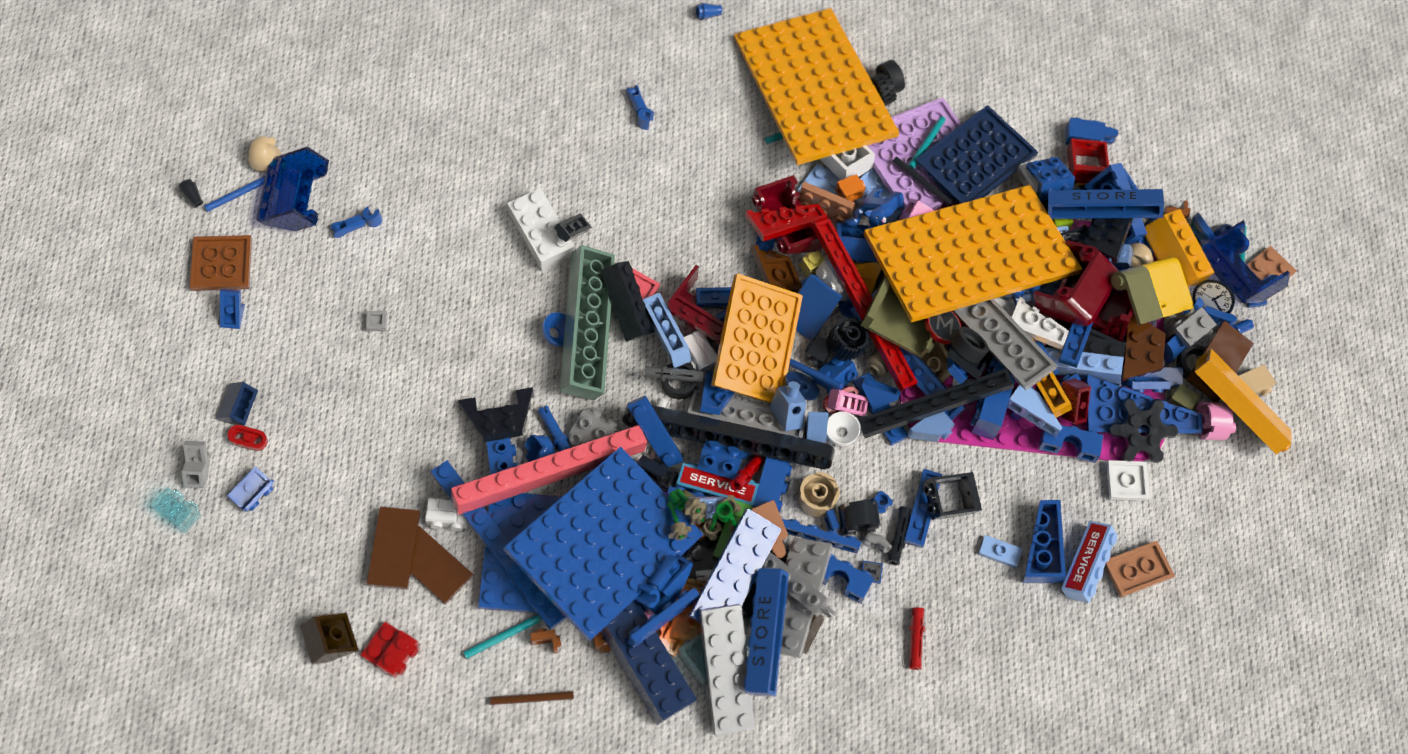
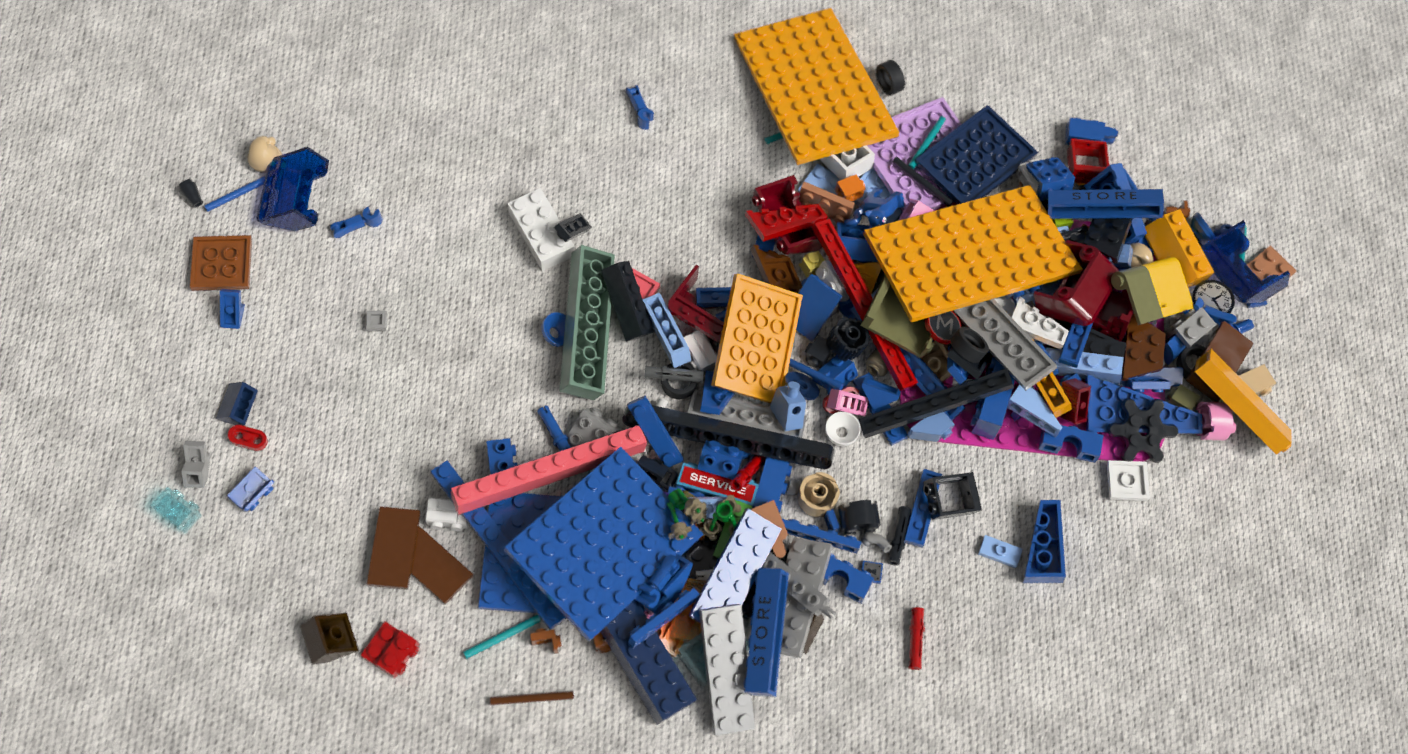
black wing [458,387,534,442] -> none
blue hair [524,434,555,462] -> none
blue cone [695,2,722,20] -> none
medium blue slope [805,412,828,443] -> none
black tyre [870,72,897,106] -> none
blue plate [870,491,893,514] -> none
brick [1061,521,1117,603] -> none
nougat plate [1105,541,1175,599] -> none

